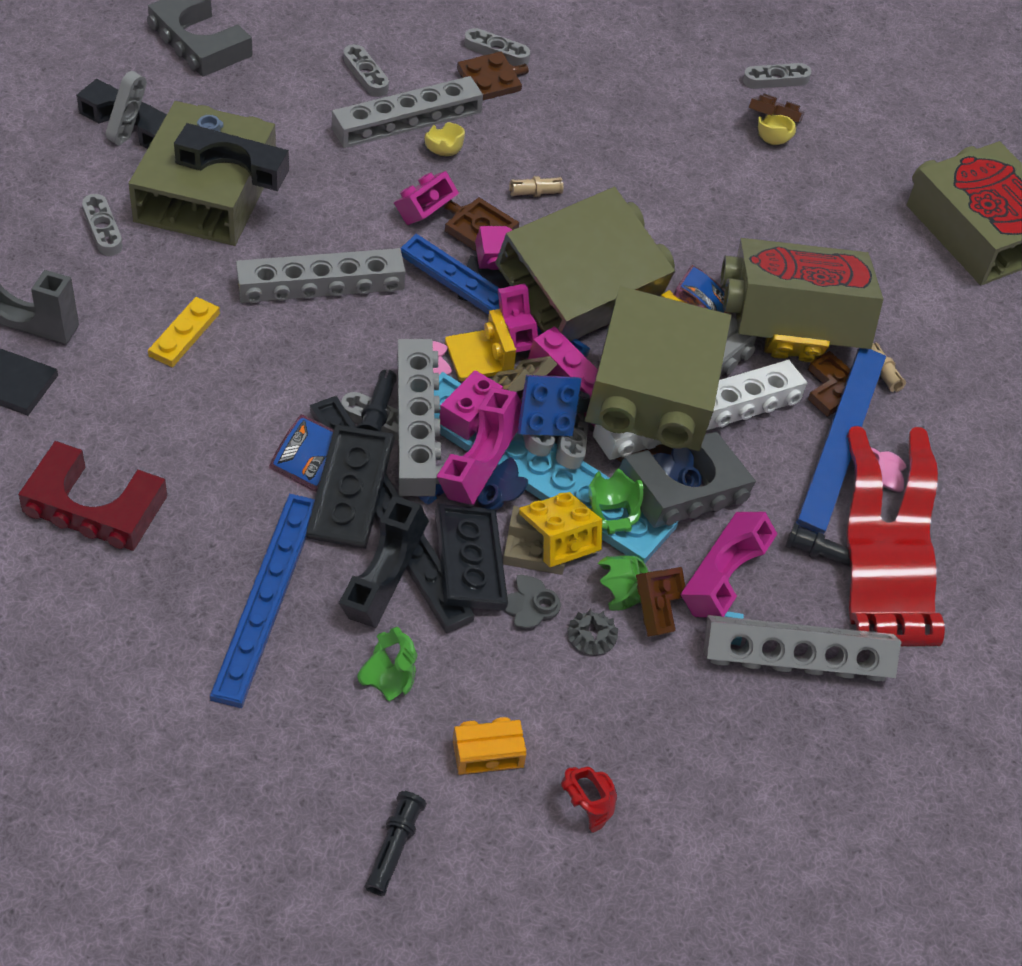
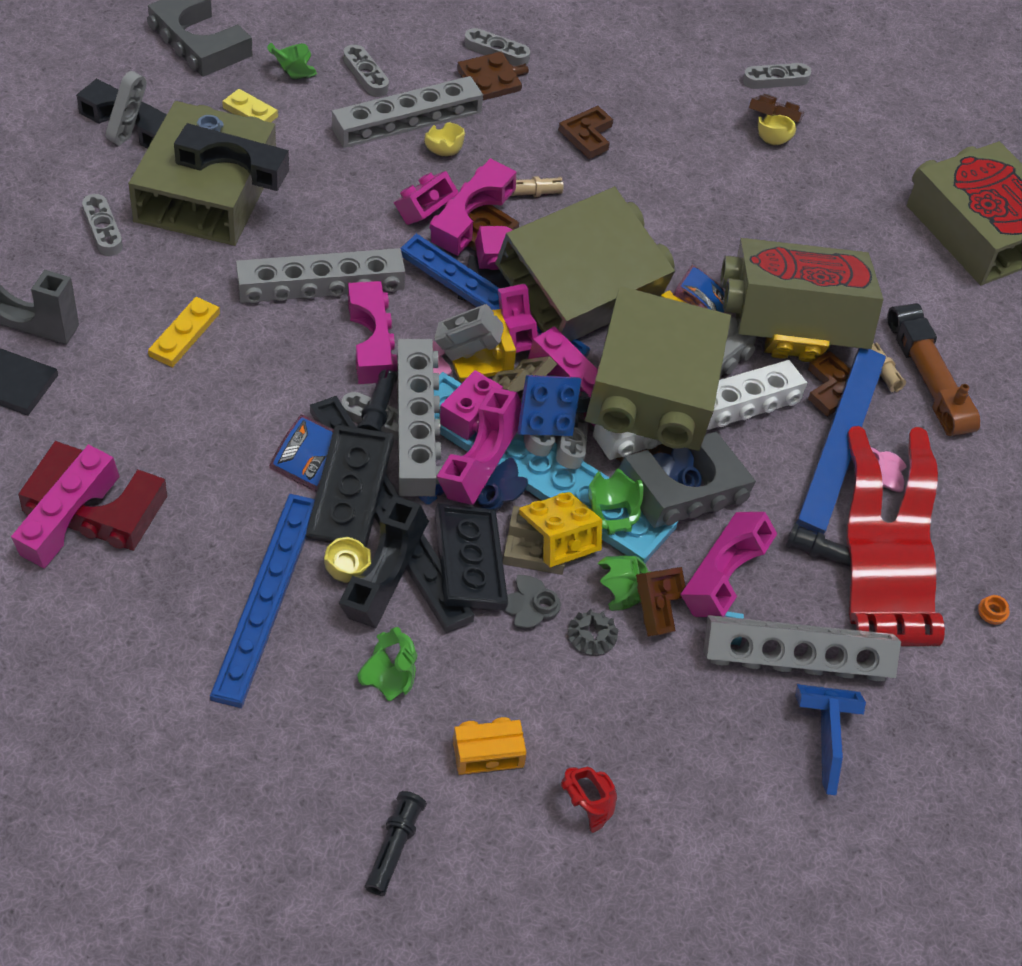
none -> dark pink arch [11,444,120,569]
none -> light yellow plate [222,89,278,123]
none -> bright green helmet [267,43,317,79]
none -> light yellow hair [324,537,371,583]
none -> dark pink arch [348,281,398,384]
none -> dark pink arch [429,158,517,256]
none -> light grey brick [434,304,504,361]
none -> reddish brown plate [558,105,613,159]
none -> blue piece [795,684,866,795]
none -> dark orange piece [887,303,980,436]
none -> orange plate [978,595,1009,625]

